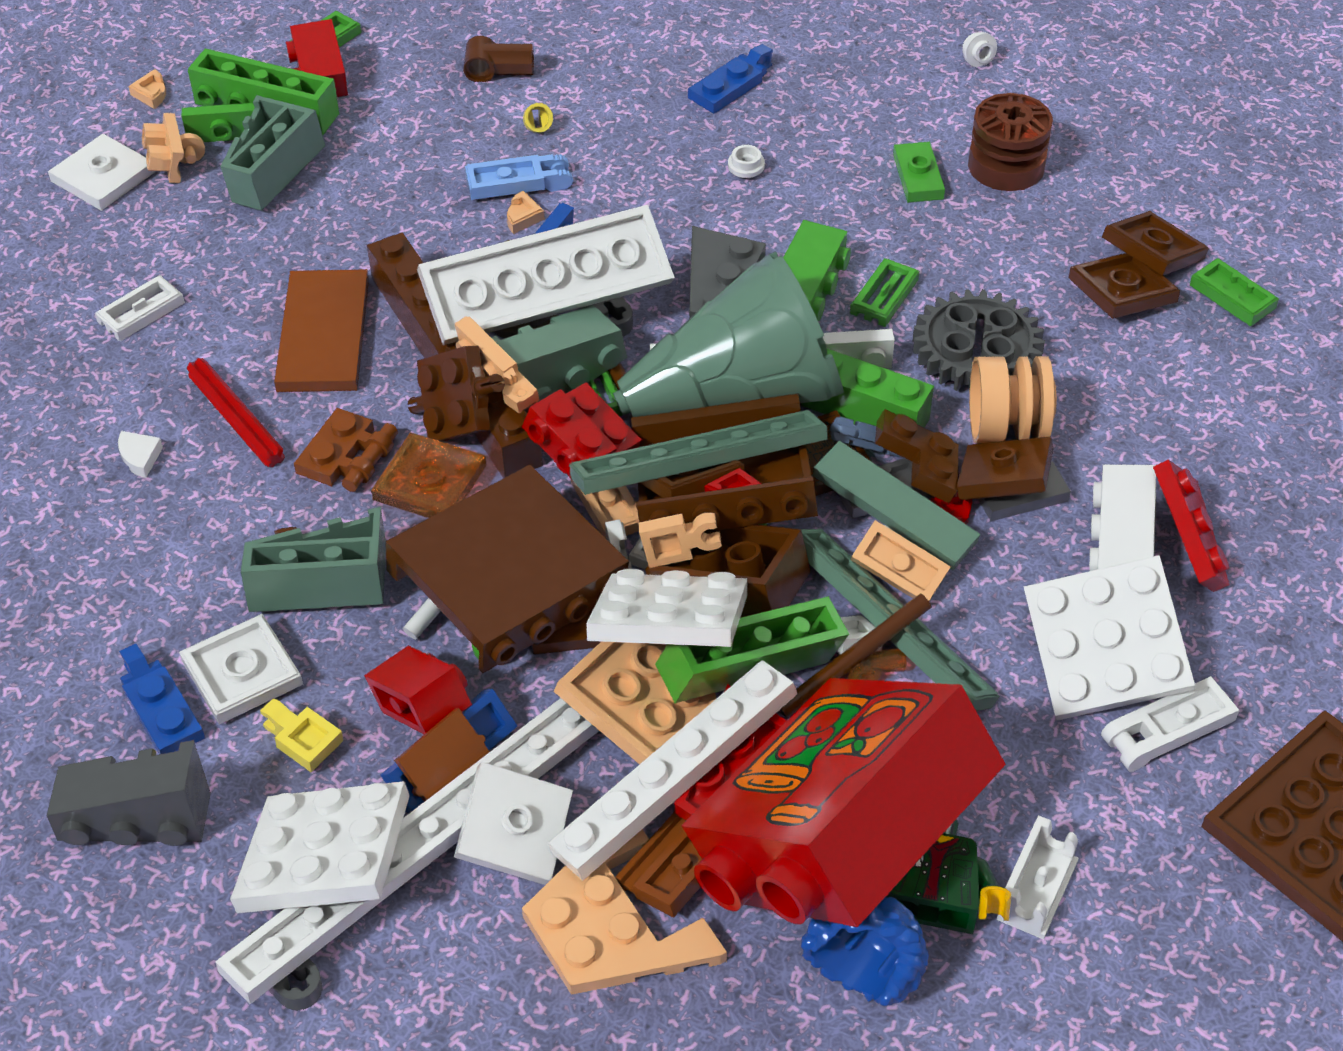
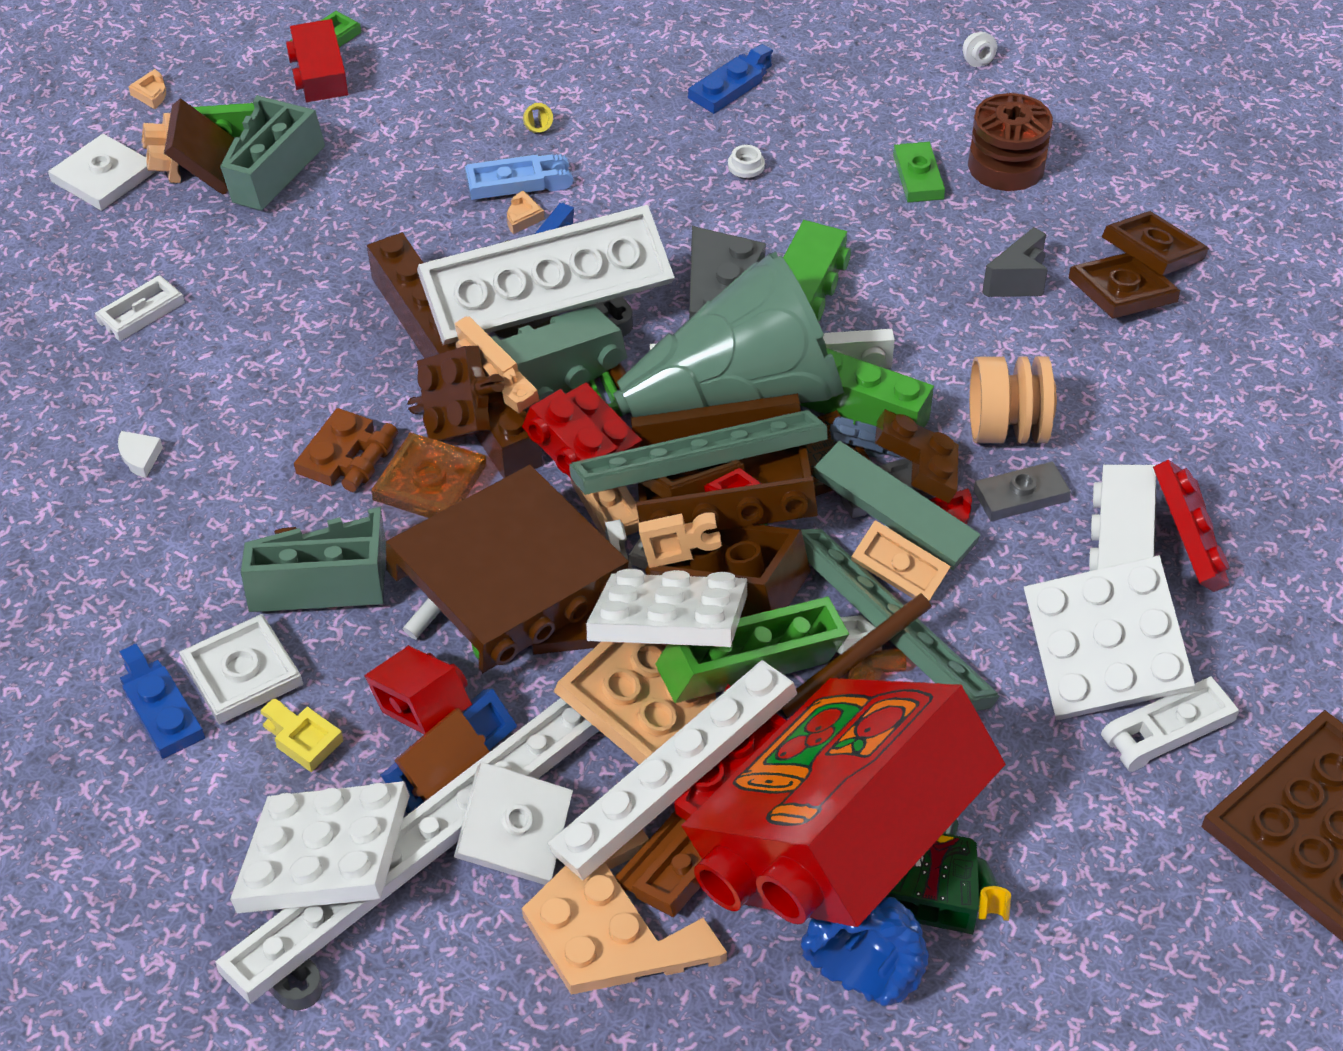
dark grey wedge [46,740,211,846] -> none
red axle [187,358,285,467] -> none
bright green brick [188,48,339,135] -> none
dark orange tile [274,269,369,392] -> none
reddish brown piece [463,36,534,82] -> none
bright green tile [850,258,920,327] -> none
dark grey gear [912,289,1045,391] -> none
reddish brown plate [957,436,1054,500] -> none
white hinge [997,815,1079,940] -> none
bright green plate [1190,258,1279,326] -> none
none -> reddish brown tile [164,98,234,194]
none -> dark grey slope [982,227,1048,297]

